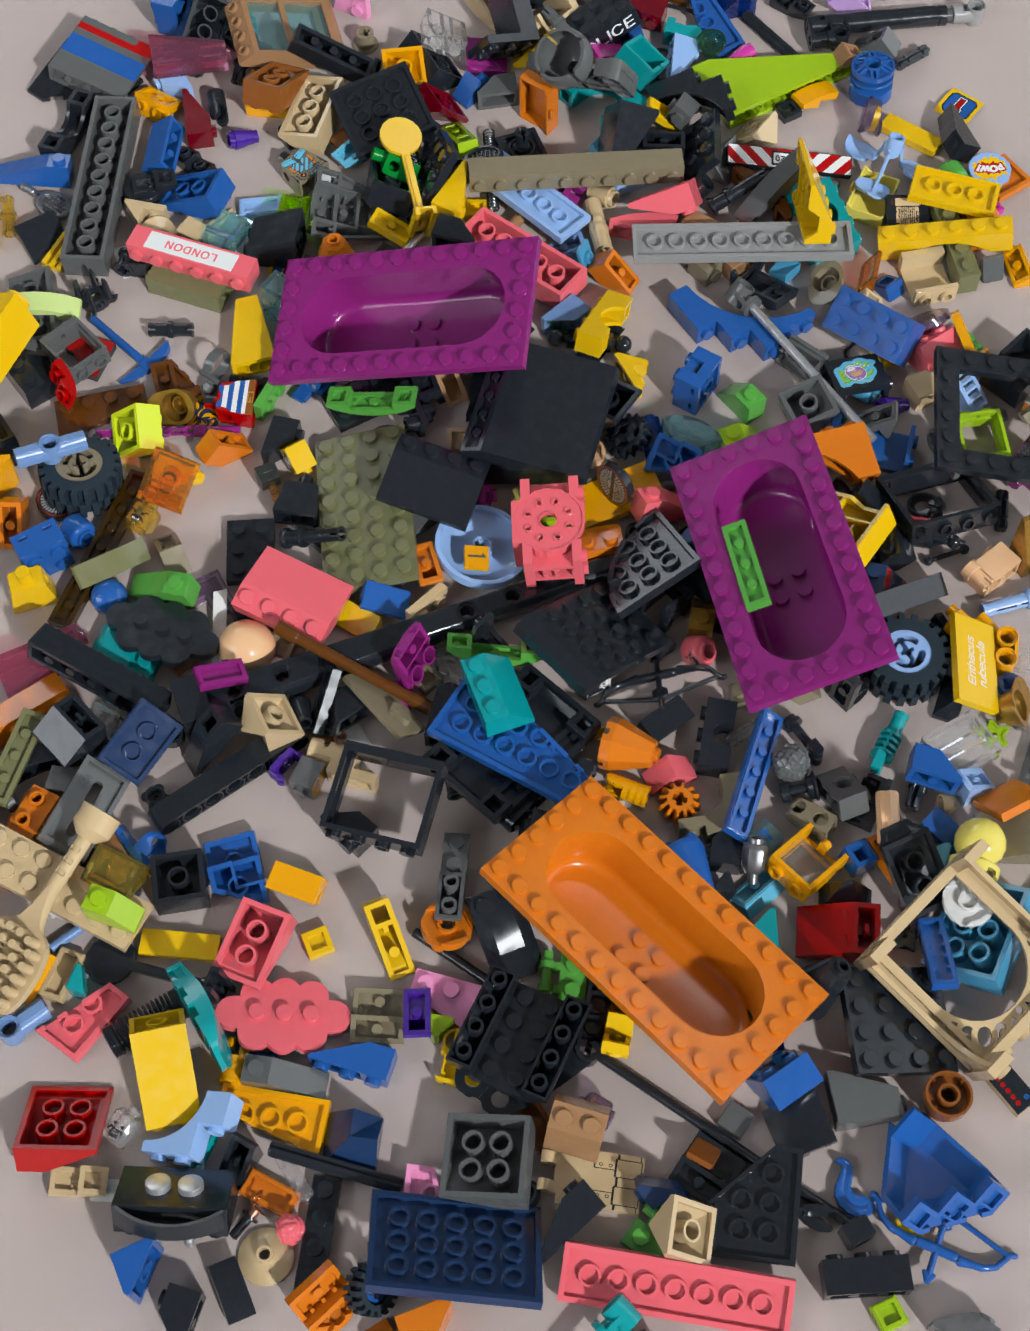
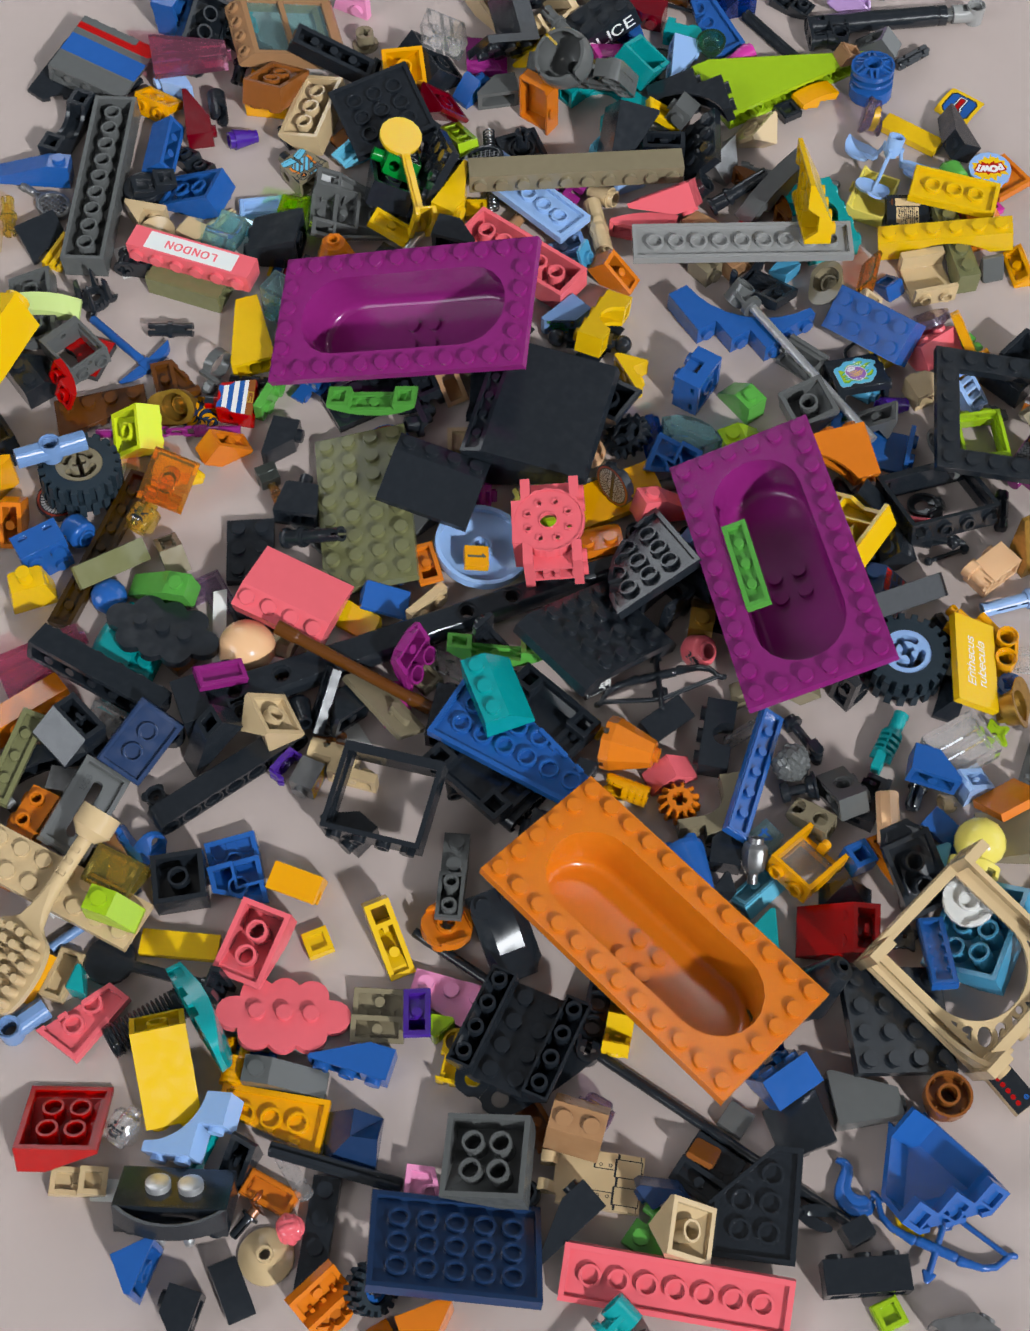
yellow brick [280,439,317,475] -> none
bright green plate [537,950,586,1001] -> none
tile [726,143,852,179] -> none

